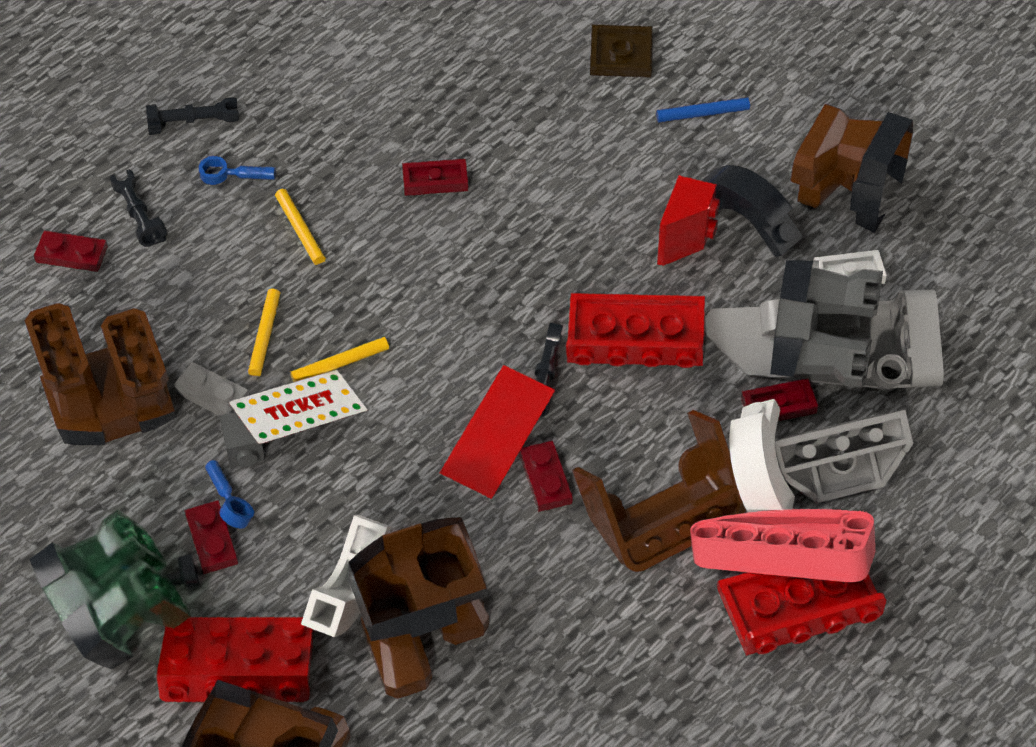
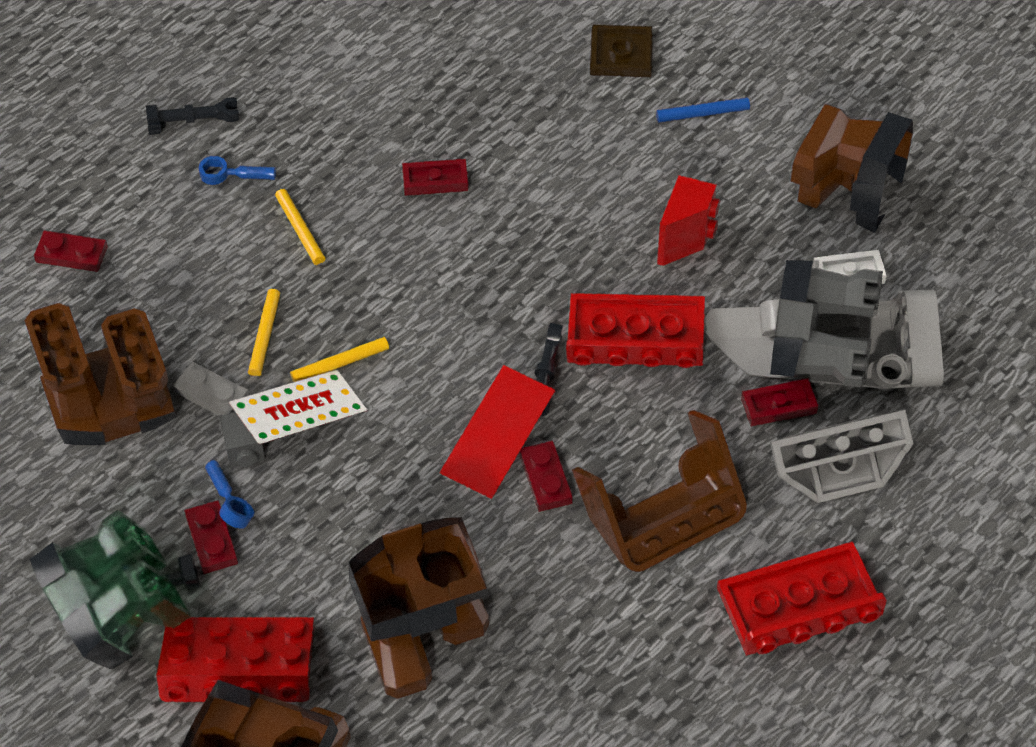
black piece [110,169,168,247] -> none
white arch [301,515,391,637] -> none
coral beam [690,509,876,582] -> none
black arch [701,165,803,257] -> none
white arch [729,399,795,512] -> none

